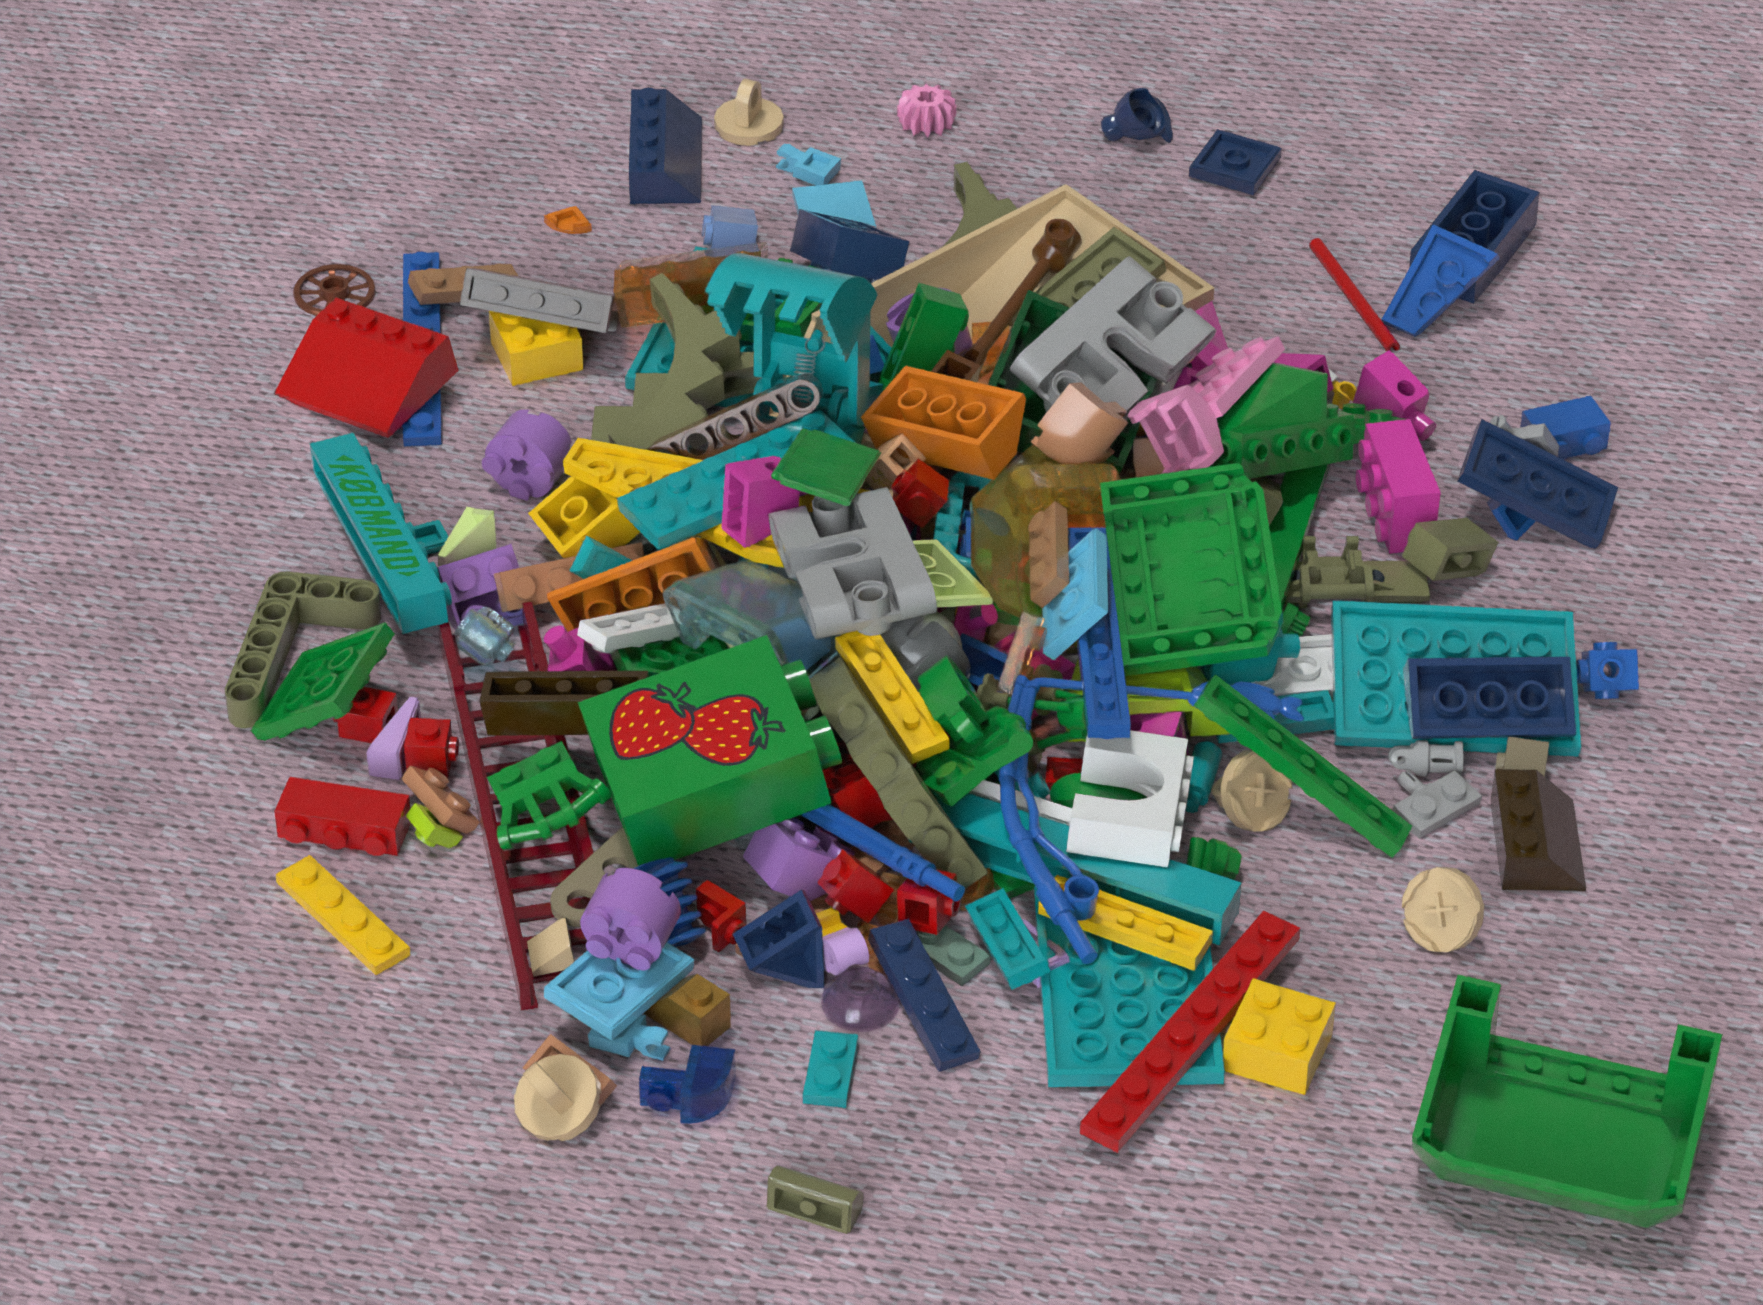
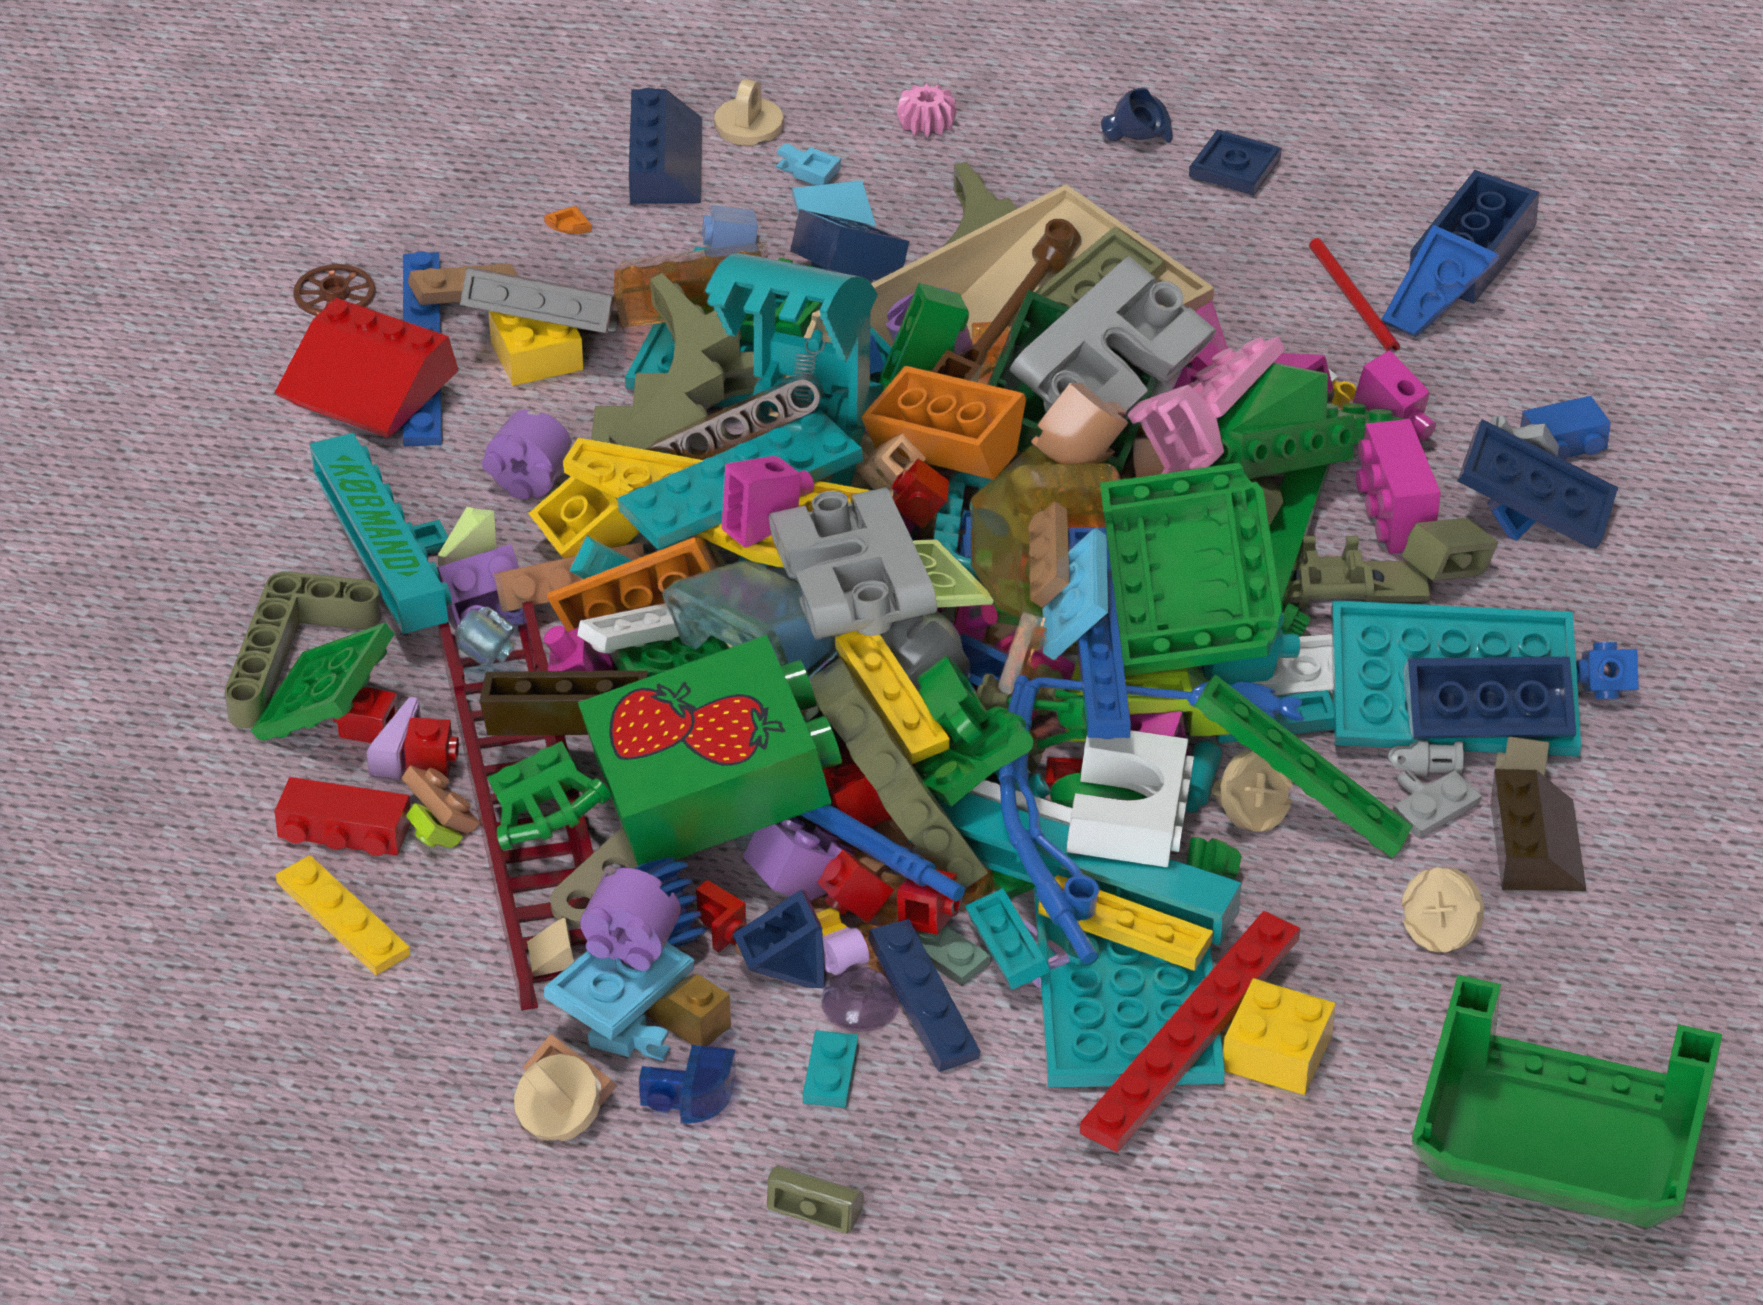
green window [771,428,881,506] -> none

